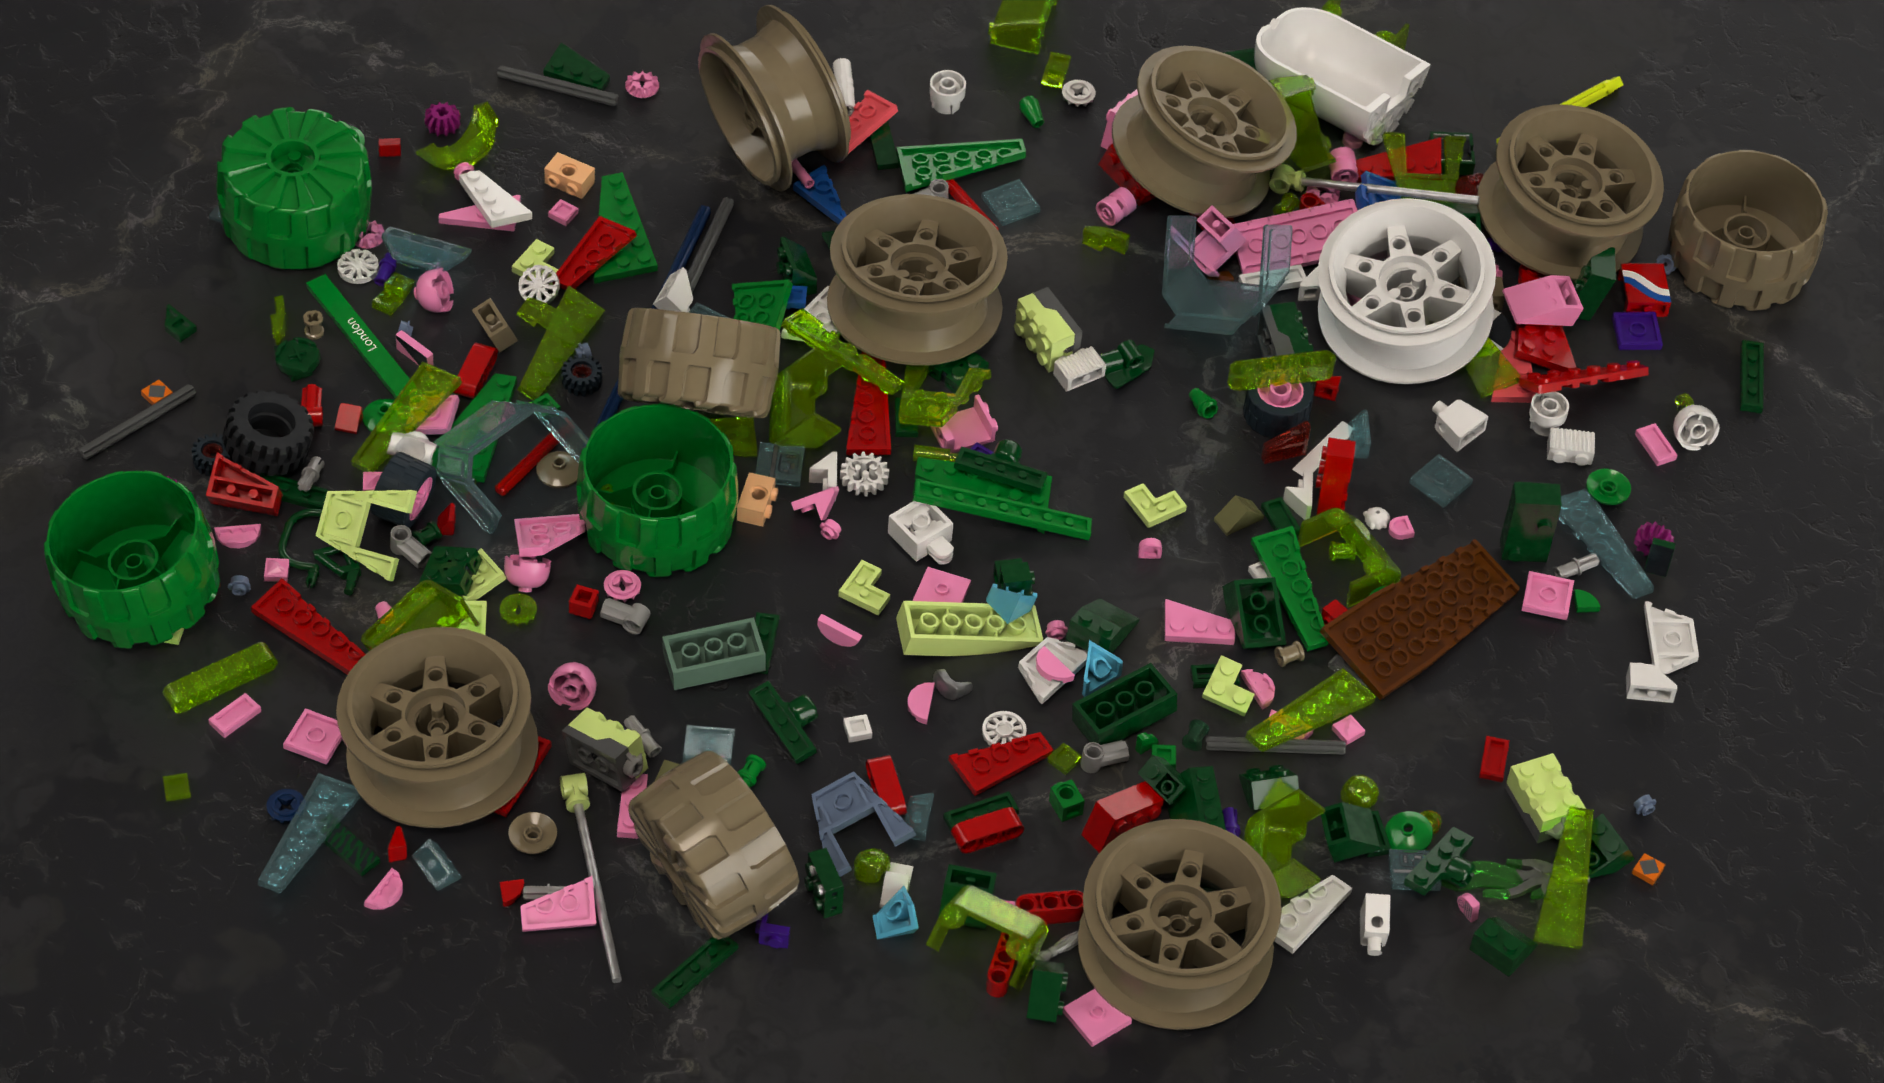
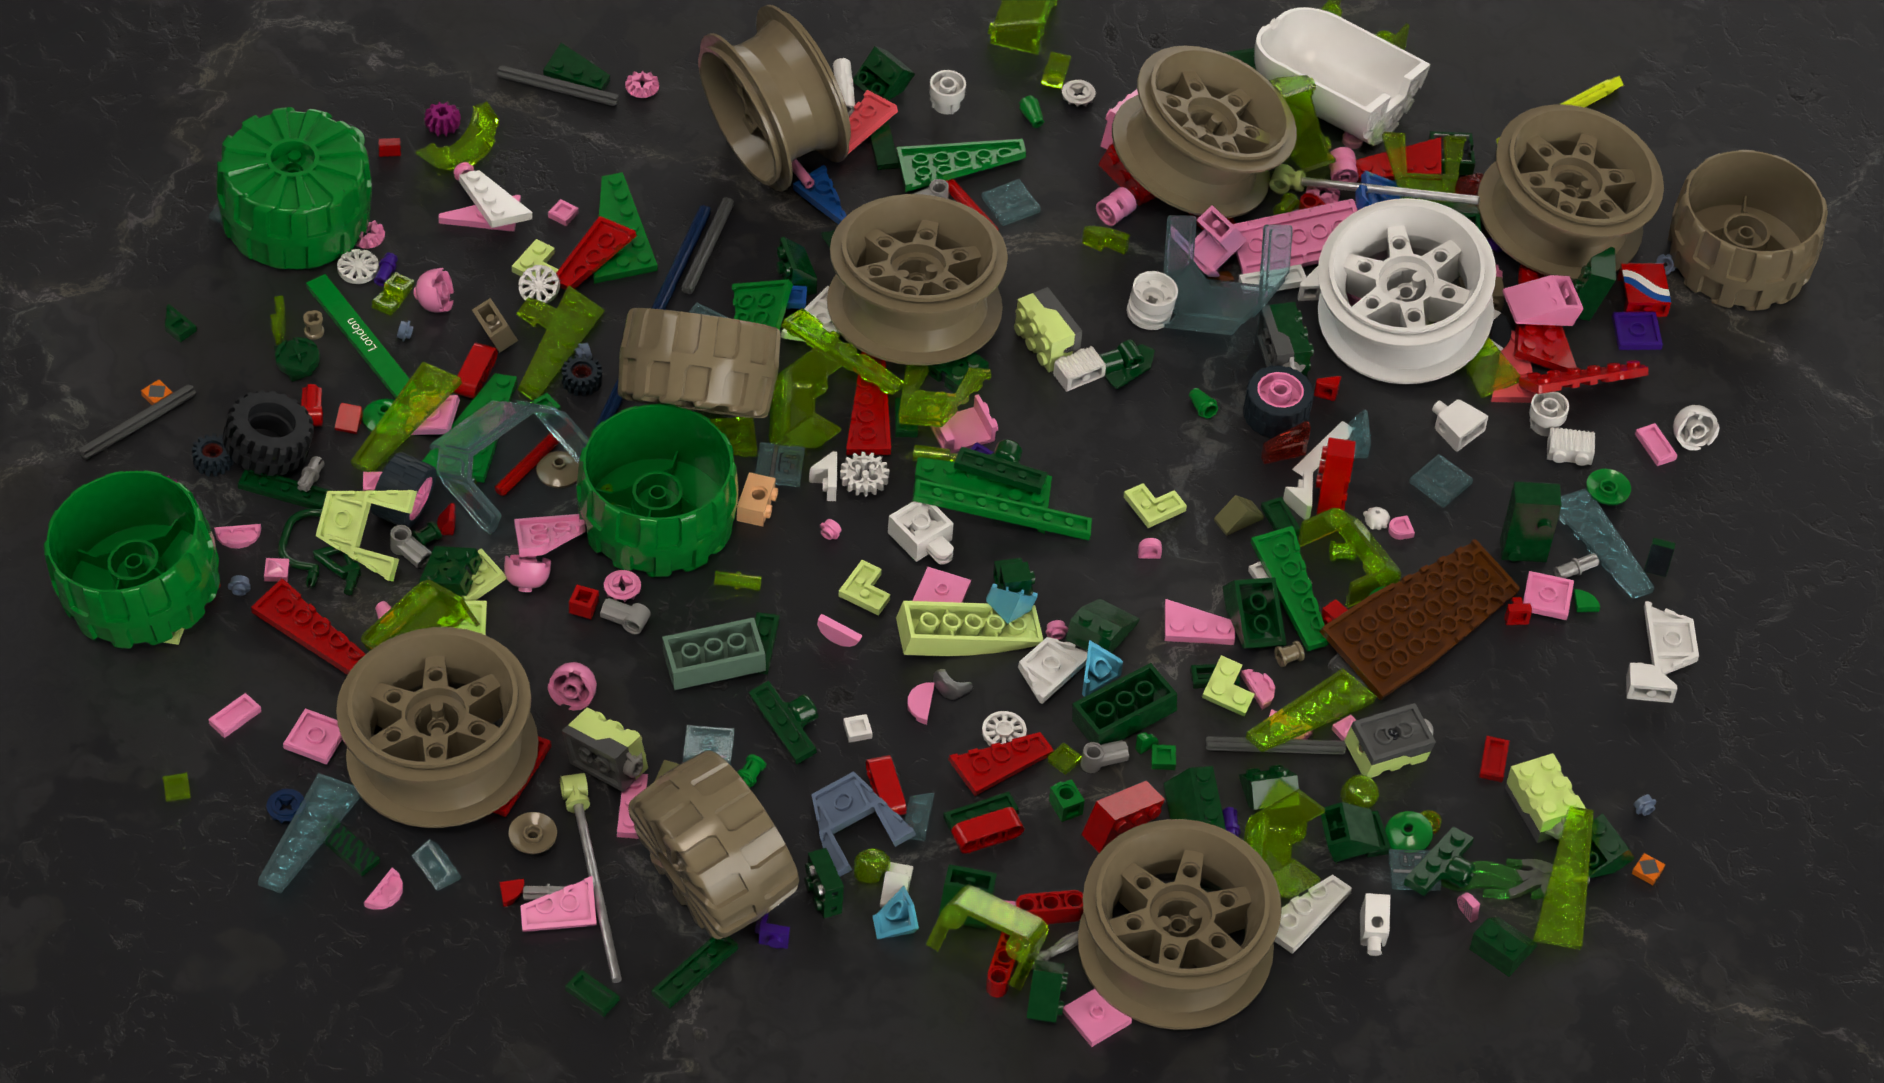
clear neon green beam [162,642,278,713] -> none
red wedge [206,453,283,516] -> none
clear light blue wedge [381,227,472,271] -> none
white piece [386,431,437,465] -> none
red slope [388,826,407,862] -> none
bright pink tile [396,330,434,372] -> none
clear neon green gear [500,593,537,626] -> none
light nougat brick [544,152,595,199] -> none
light grey axle [624,715,662,758] -> none
white slope [653,267,693,313] -> none
bright pink slope [791,486,839,521] -> none
bright pink tile [1036,646,1075,683] -> none
dark green slope [1138,755,1186,805] -> none
clear green bush [1182,719,1210,751] -> none
clear neon green beam [1227,350,1336,391] -> none
magenta gear [1634,521,1674,556] -> none
clear neon green tile [1675,393,1694,411] -> none
dark green tile [1740,340,1764,413] -> none
none -> dark green tile [565,970,620,1017]
none -> clear neon green pin [714,570,762,591]
none -> dark green slope [853,46,915,101]
none -> white wheel [1126,271,1178,330]
none -> dark grey piece [1344,703,1436,780]
none -> red tile [1505,597,1532,625]

